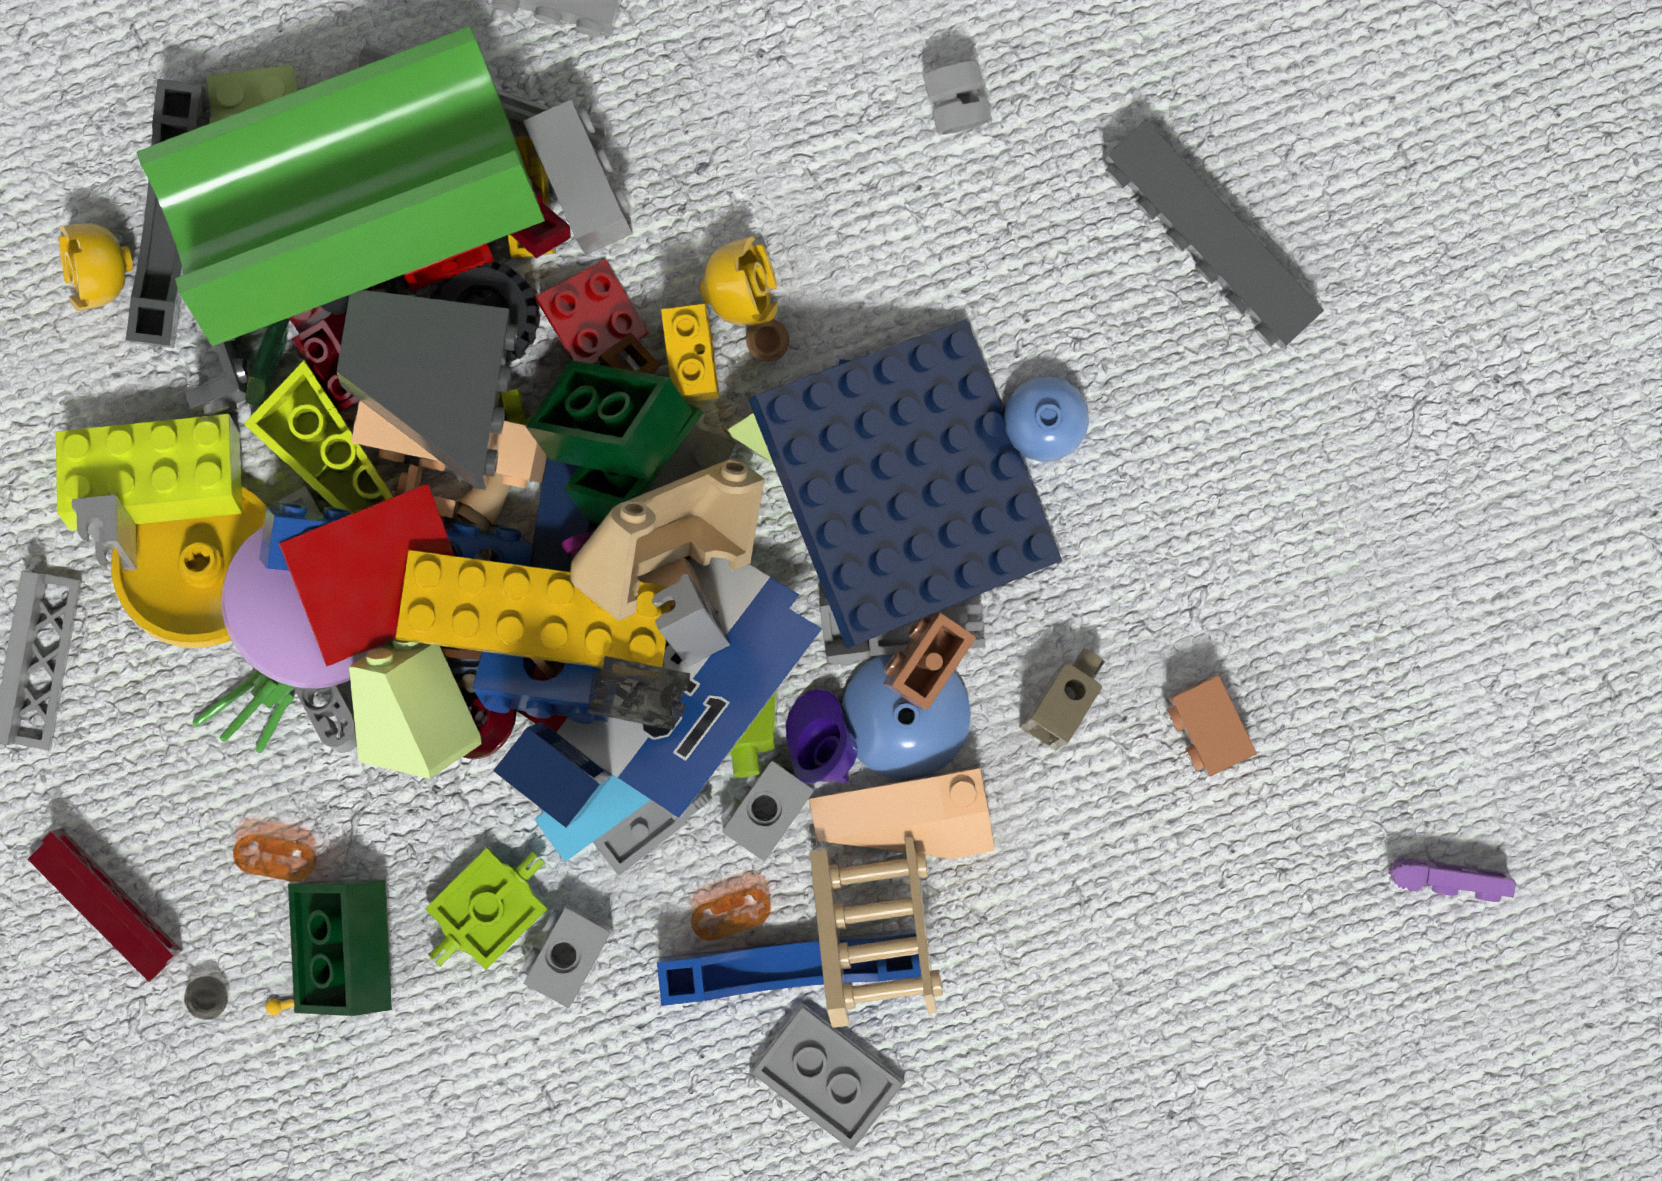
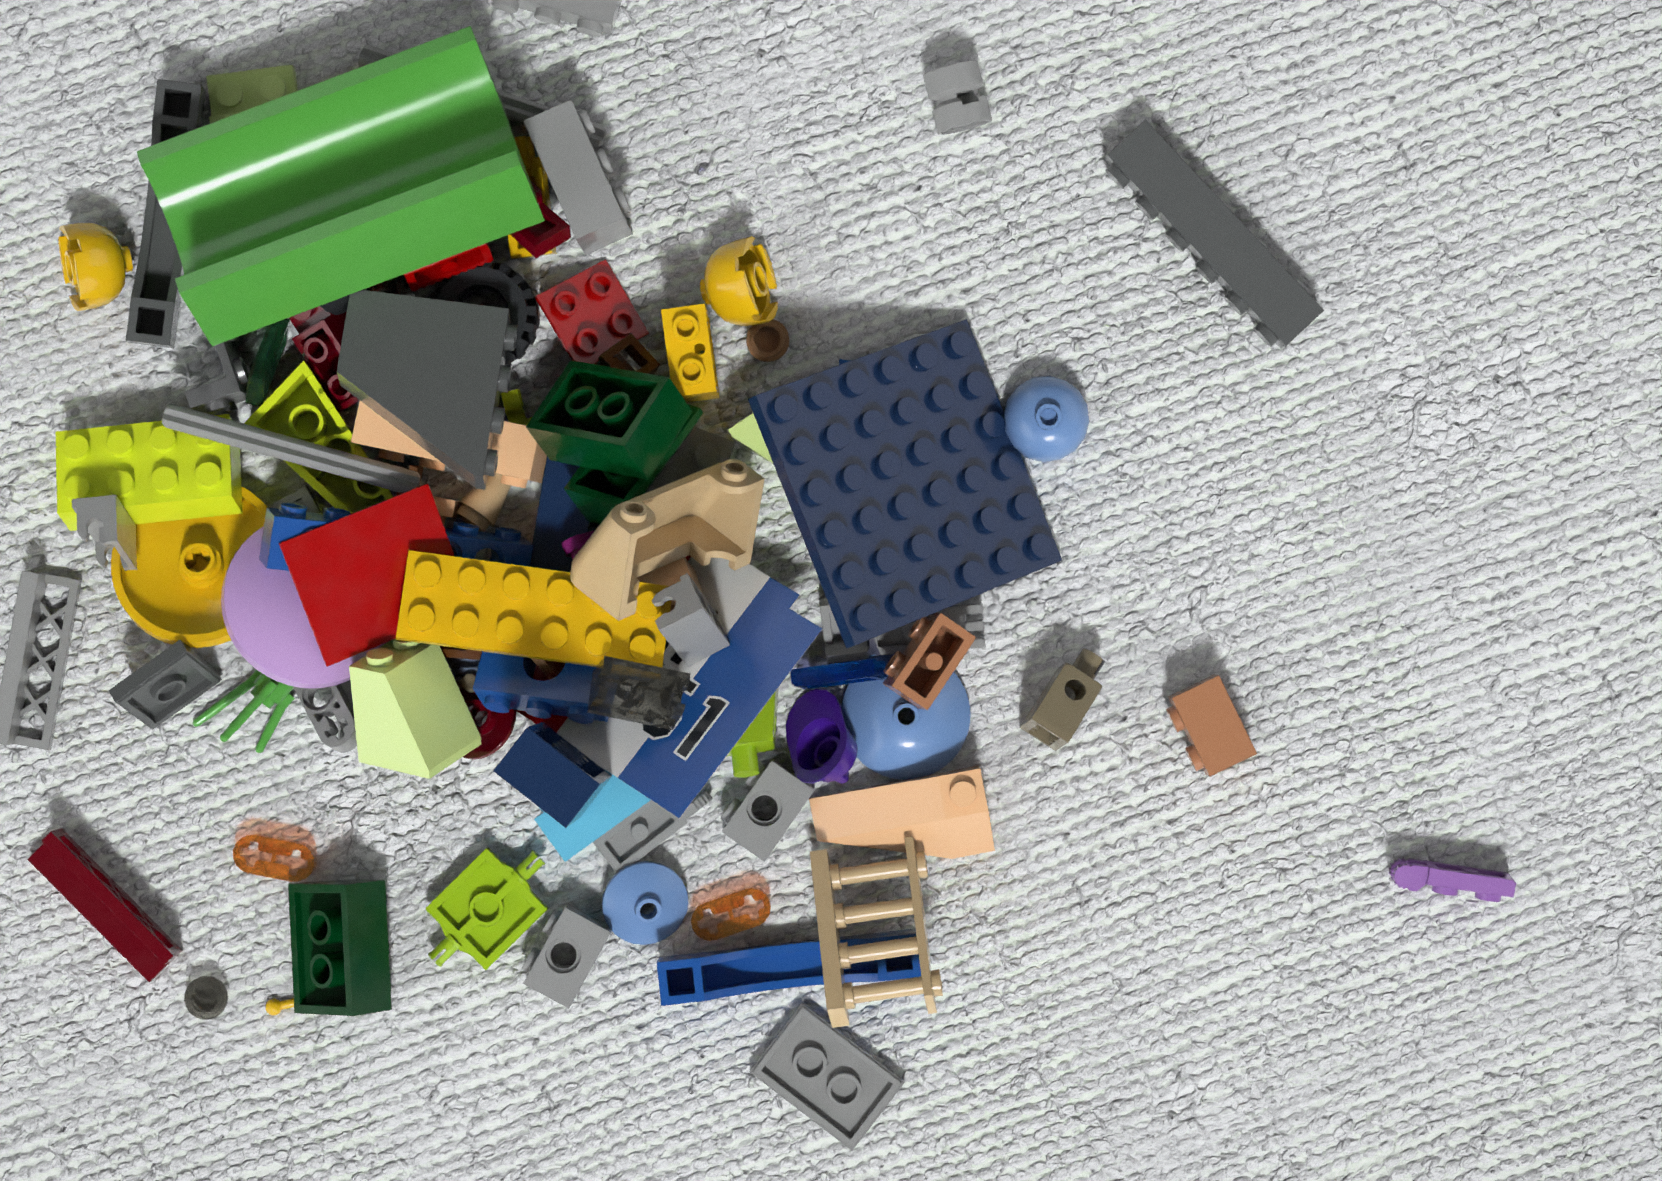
none -> dark grey tile [108,640,222,729]
none -> light grey axle [162,404,420,493]
none -> medium blue dish [602,861,688,945]
none -> clear blue tile [790,659,887,690]

